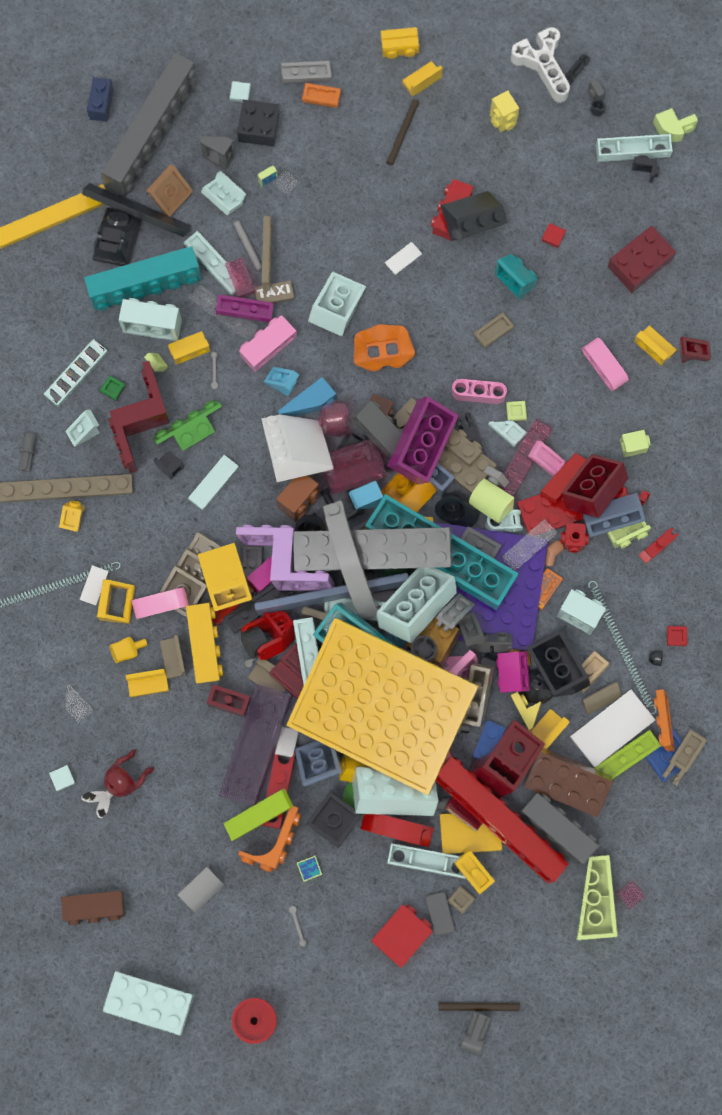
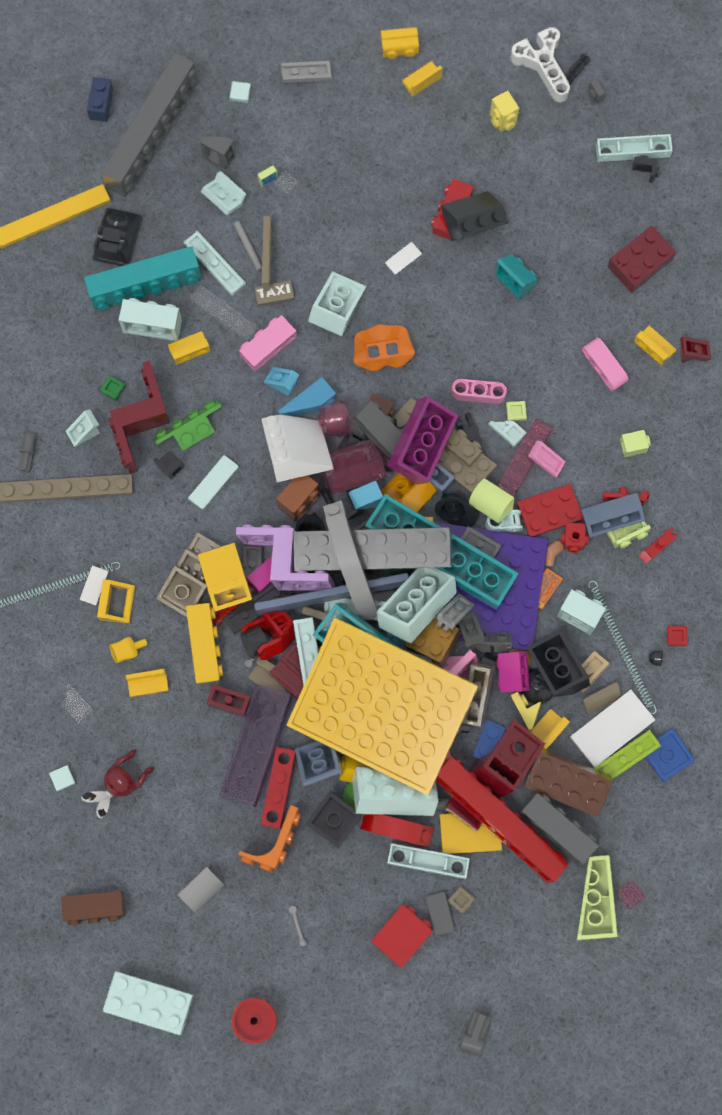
tile [44,339,108,407] -> none
yellow bracket [59,501,85,532] -> none
black tile [82,183,191,237] -> none
bright pink beam [131,587,189,619] -> none
yellowish green tile [144,353,168,372] -> none
medium nougat tile [146,164,193,216] -> none
dark tan panel [160,635,187,679] -> none
light grey hinge [211,351,218,390] -> none
magenta plate [215,294,274,322] -> none
lime tile [223,789,293,841] -> none
clear pink plate [225,258,256,298] -> none
black brick [237,99,280,147] -> none
white sticker [275,727,299,757] -> none
tile [297,856,322,882] -> none
orange plate [302,83,341,108] -> none
dark brown bar [386,99,419,166] -> none
black wheel [411,636,438,662] -> none
dark brown bar [438,1002,519,1011] -> none
yellow panel [454,848,495,894] -> none
dark tan tile [473,312,514,349] -> none
light grey plate [484,466,509,488] -> none
clear tile [502,519,557,571] -> none
red tile [541,223,566,248] -> none
red tile [541,453,587,504] -> none
dark red brick [561,454,628,518] -> none
black hinge [590,100,606,117] -> none
yellowish green brick [653,108,698,142] -> none
orange plate [654,689,675,752] -> none
dark tan hinge [662,729,707,785] -> none

